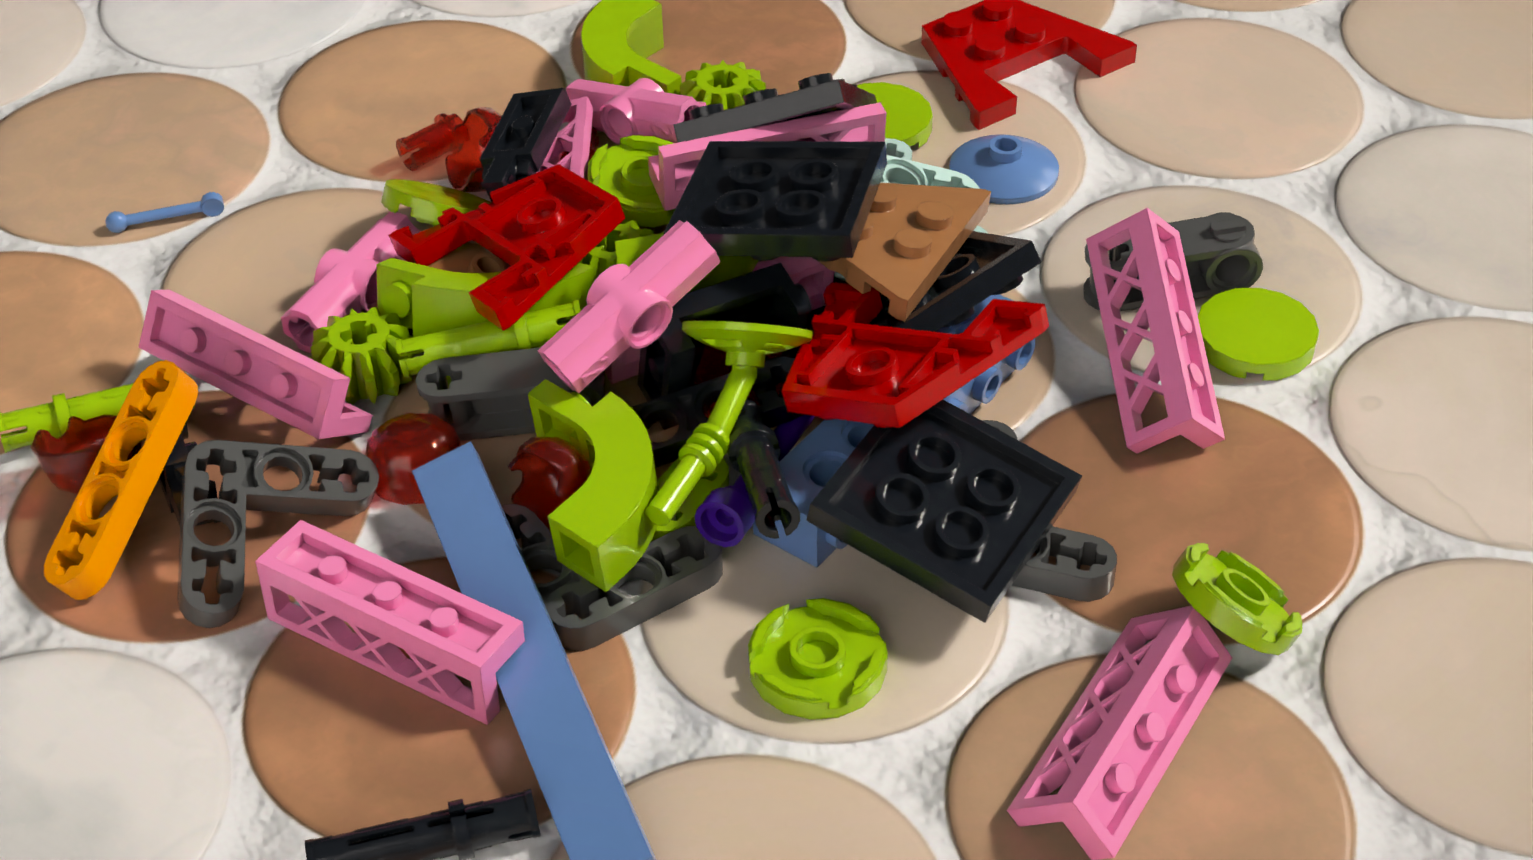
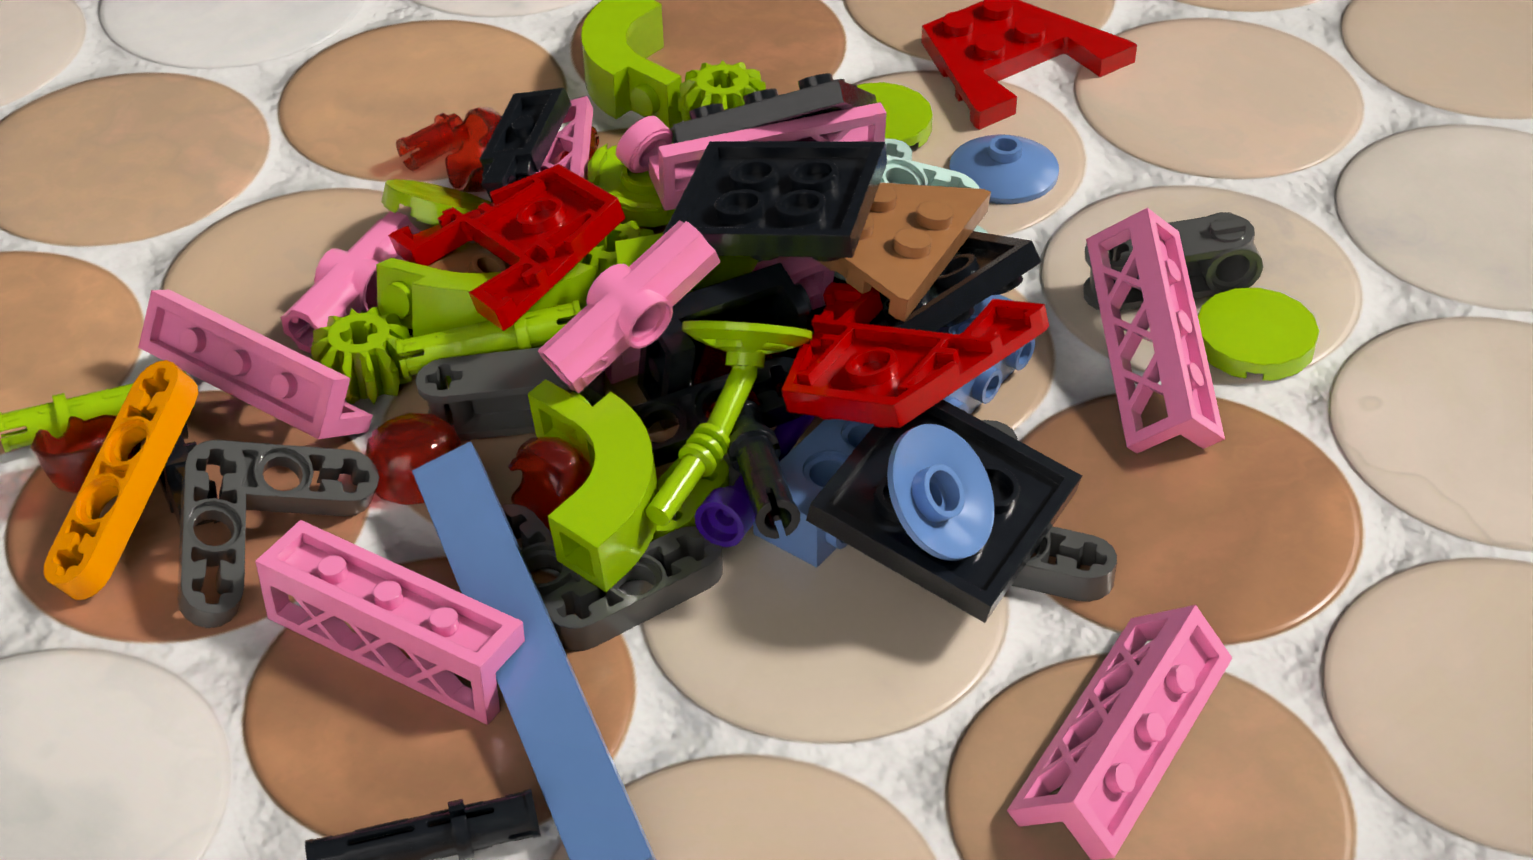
medium blue hinge [105,192,224,233] -> none
bright pink piece [566,78,706,145] -> none
lime tile [748,598,888,720] -> none
lime tile [1172,543,1302,655] -> none
none -> bright pink tile [616,116,673,173]
none -> medium blue dish [887,424,995,561]

